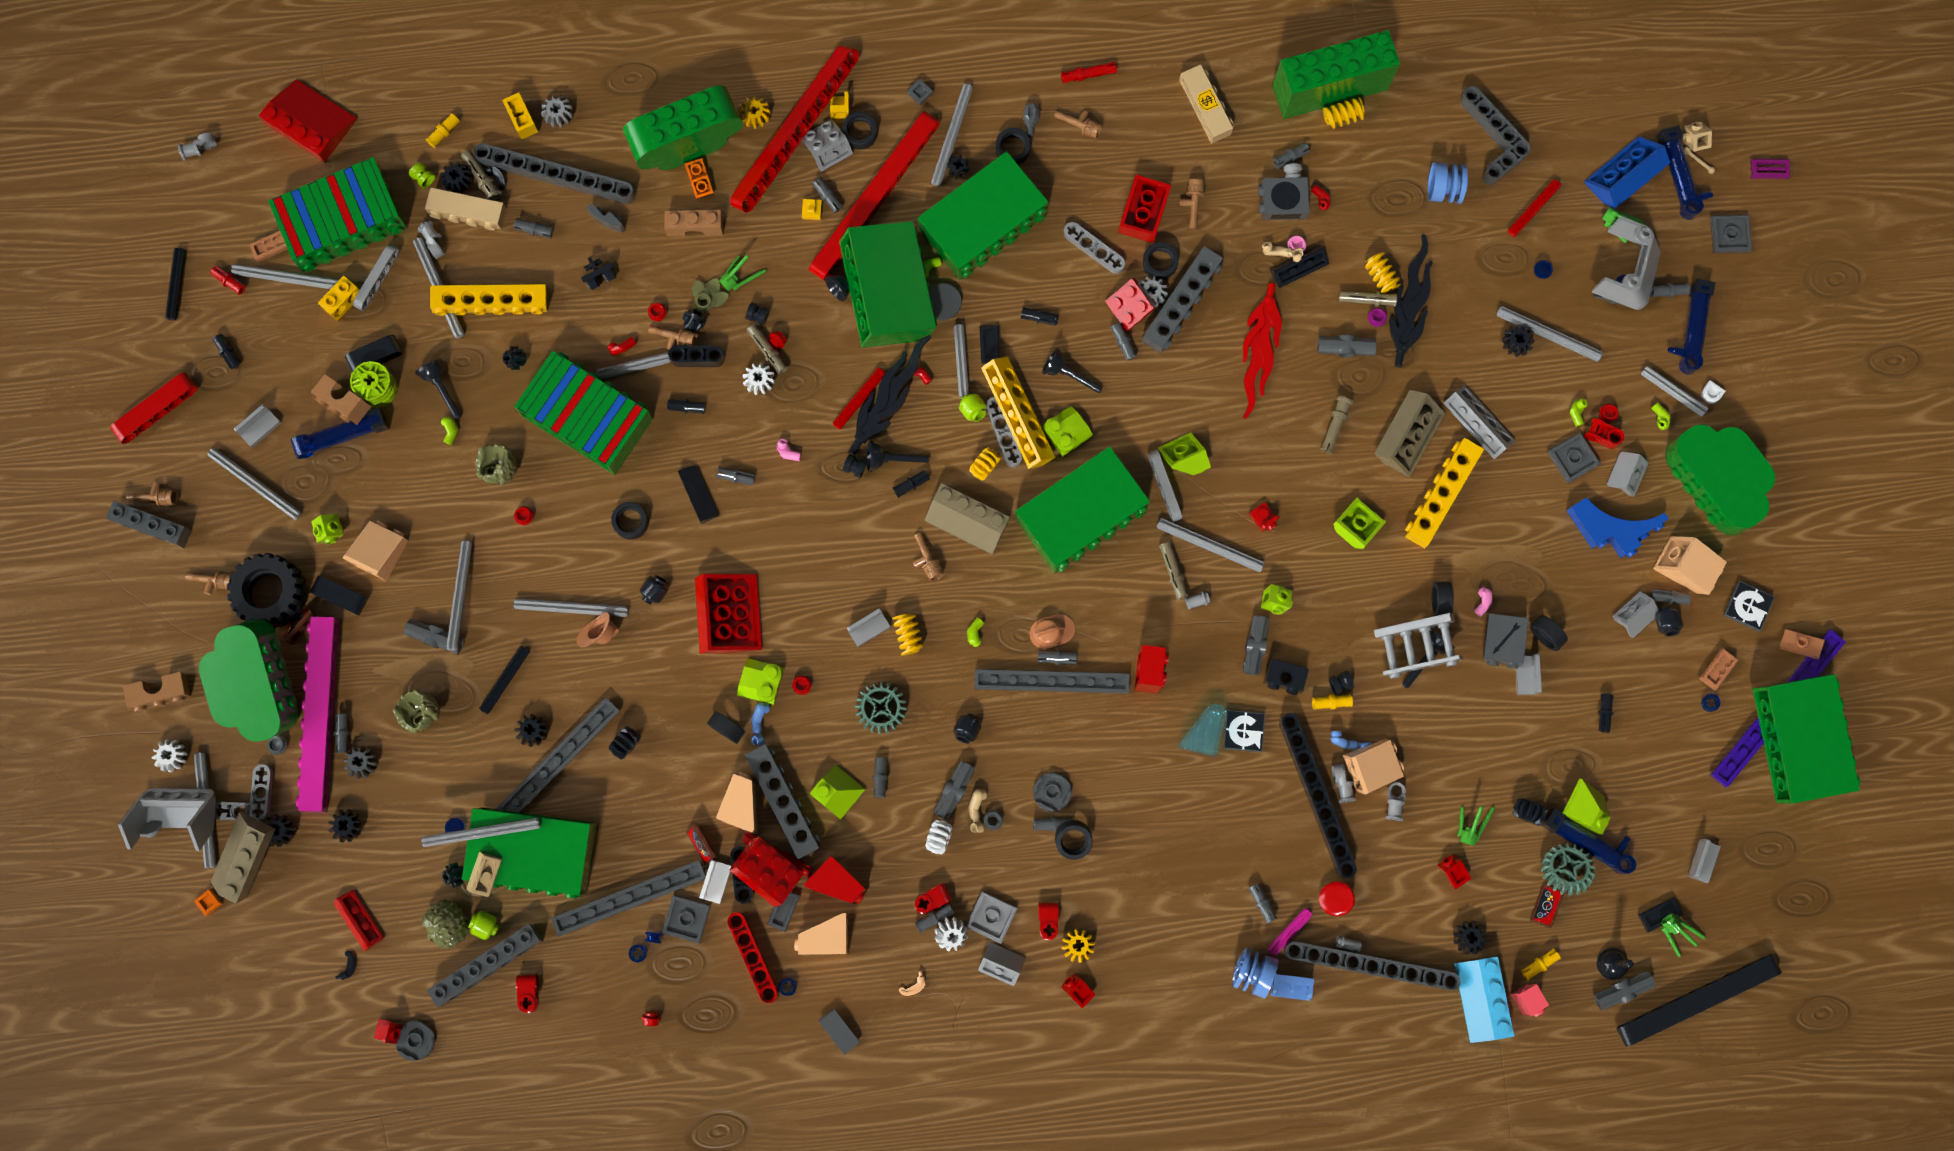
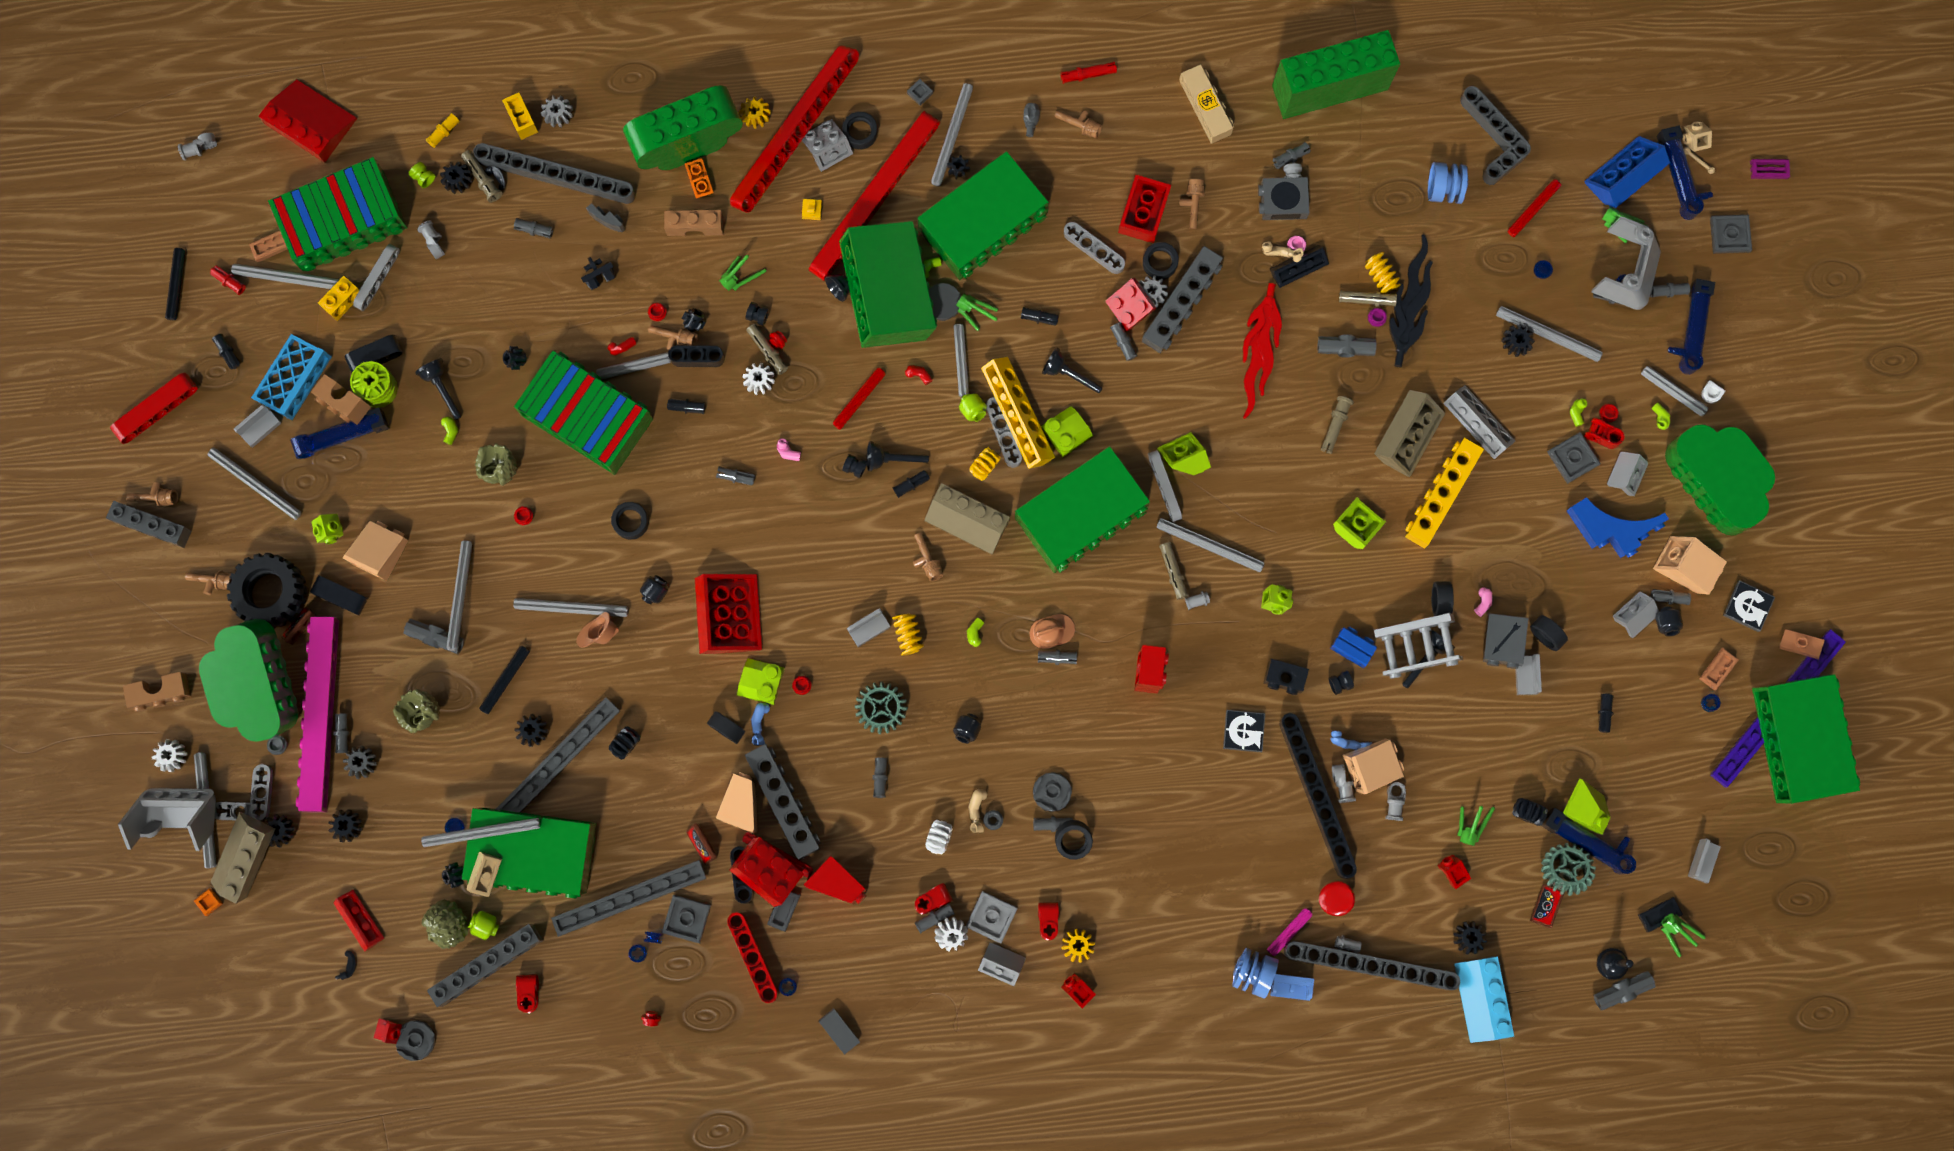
light grey axle [413,237,465,339] -> none
tan brick [425,188,507,231] -> none
yellow brick [430,284,547,316] -> none
black slope [677,465,719,524] -> none
olive plate [692,278,729,312] -> none
white panel [699,860,731,904] -> none
light nougat slope [795,913,848,955] -> none
lime slope [809,765,866,820] -> none
dark grey pin [812,177,843,214] -> none
yellow panel [830,91,850,119] -> none
black piece [848,335,932,455] -> none
light nougat piece [899,971,925,996] -> none
dark grey piece [933,761,975,820] -> none
dark grey plate [974,669,1130,694] -> none
black tile [979,325,1000,364] -> none
black tyre [996,128,1031,165] -> none
clear light blue slope [1177,704,1227,757] -> none
dark grey piece [1242,616,1270,676] -> none
dark grey pin [1248,883,1277,924] -> none
red bracket [1249,502,1279,532] -> none
red arm [1311,185,1331,210] -> none
yellow pin [1312,694,1353,710] -> none
yellow piece [1323,97,1364,129] -> none
coral brick [1510,984,1549,1017] -> none
yellow pin [1521,948,1561,981] -> none
black beam [1616,954,1782,1047] -> none
none -> dark azure fence [251,334,332,420]
none -> bright green plant [956,293,998,331]
none -> blue brick [1330,627,1377,668]

